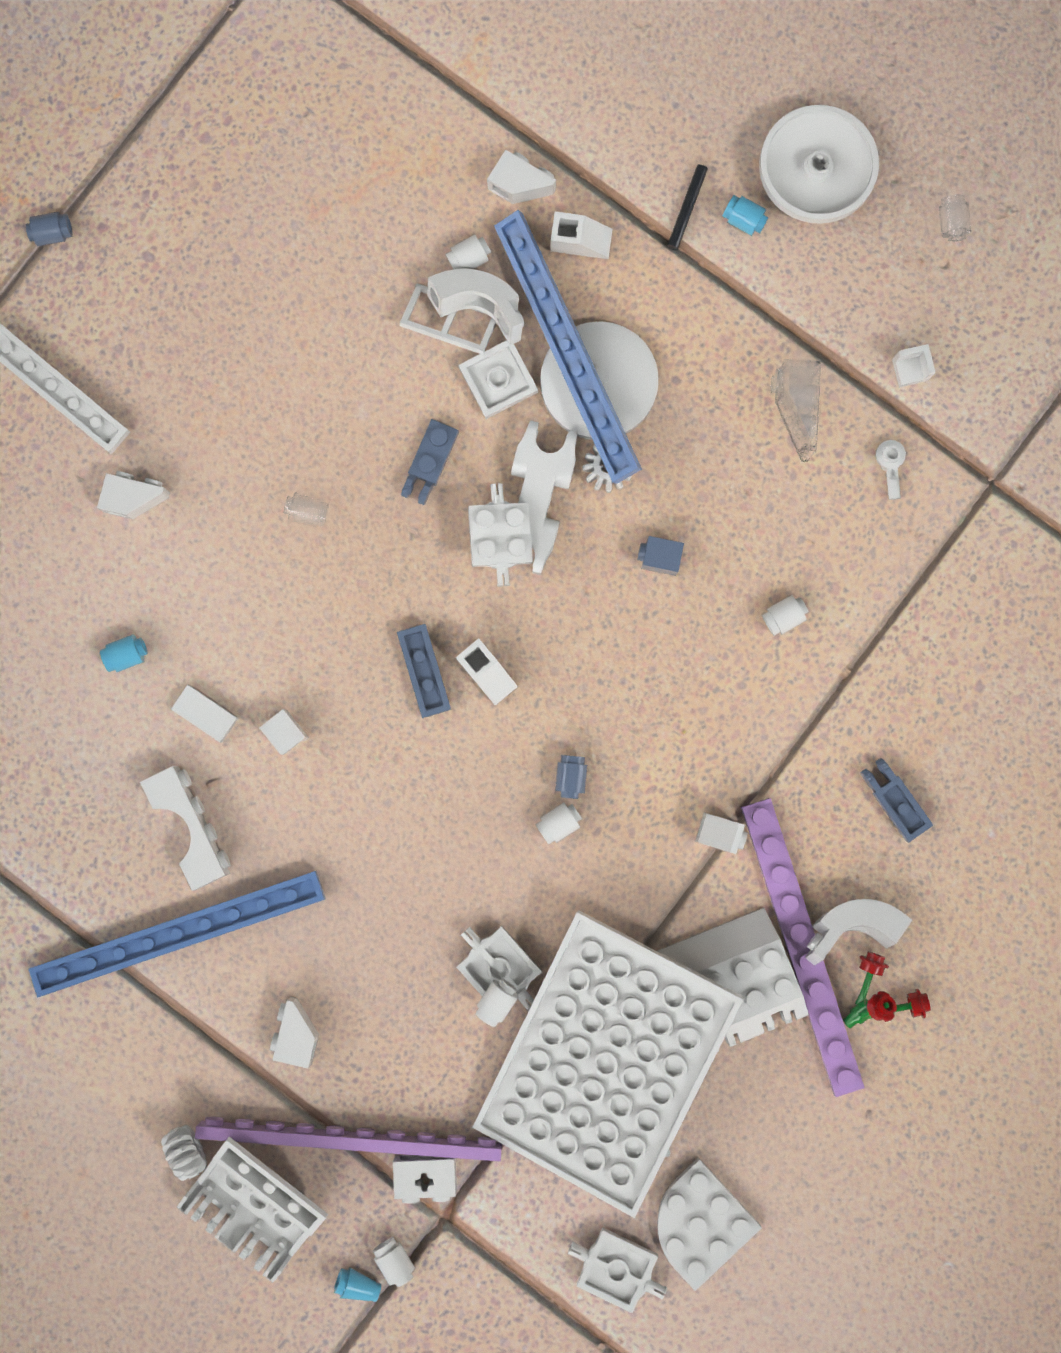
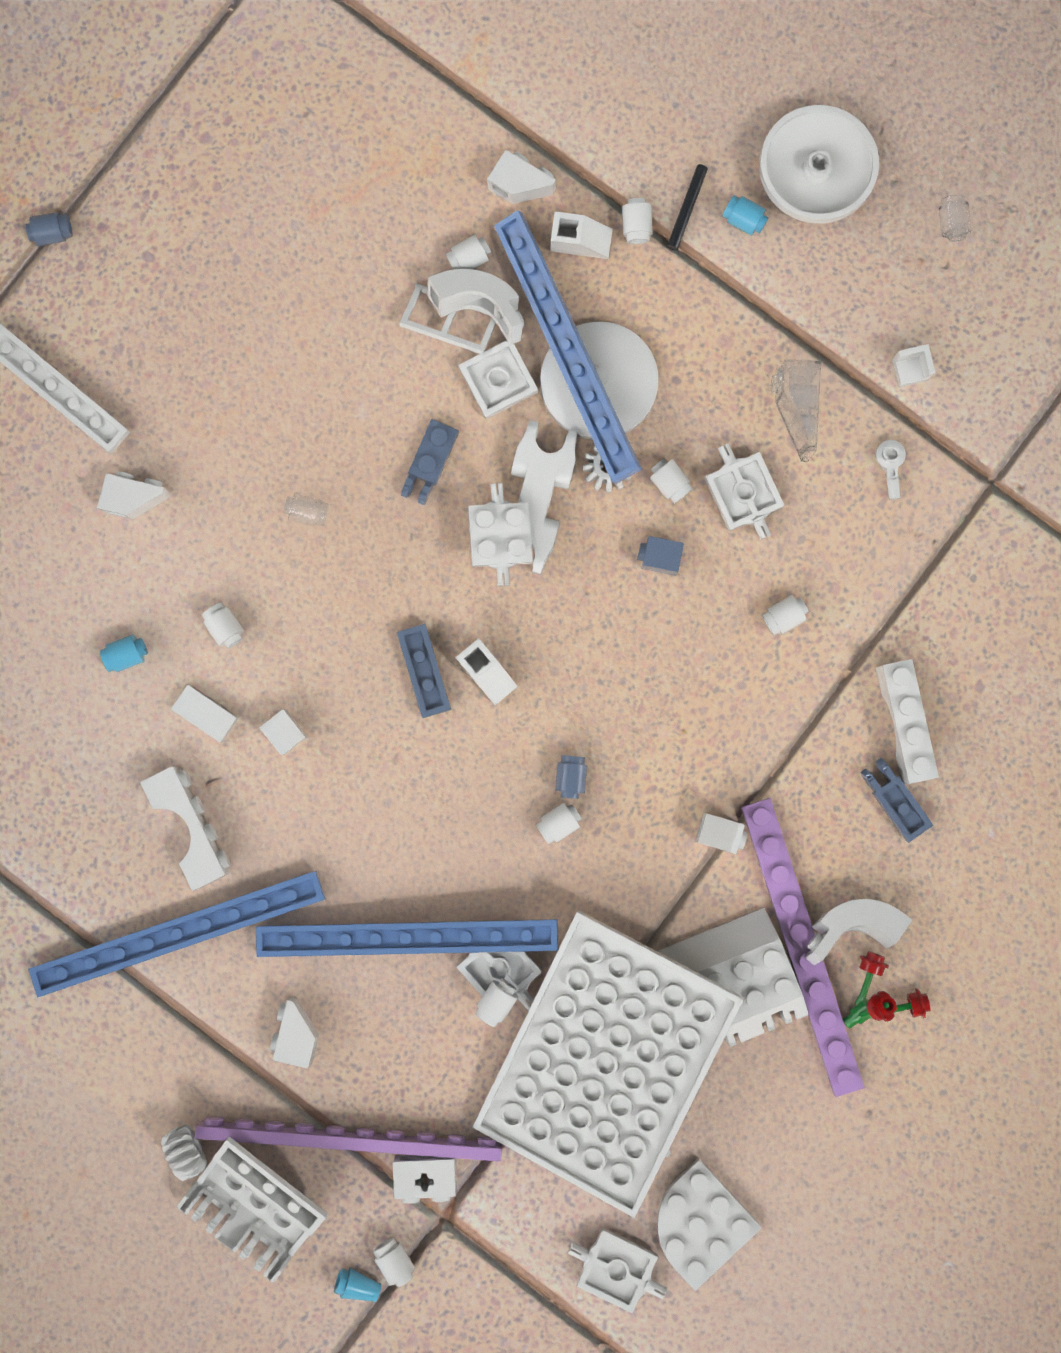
none -> white brick [202,602,244,649]
none -> medium blue plate [256,919,559,957]
none -> white brick [622,198,653,244]
none -> white brick [650,458,693,504]
none -> white plate [704,443,785,540]
none -> white arch [876,659,939,784]

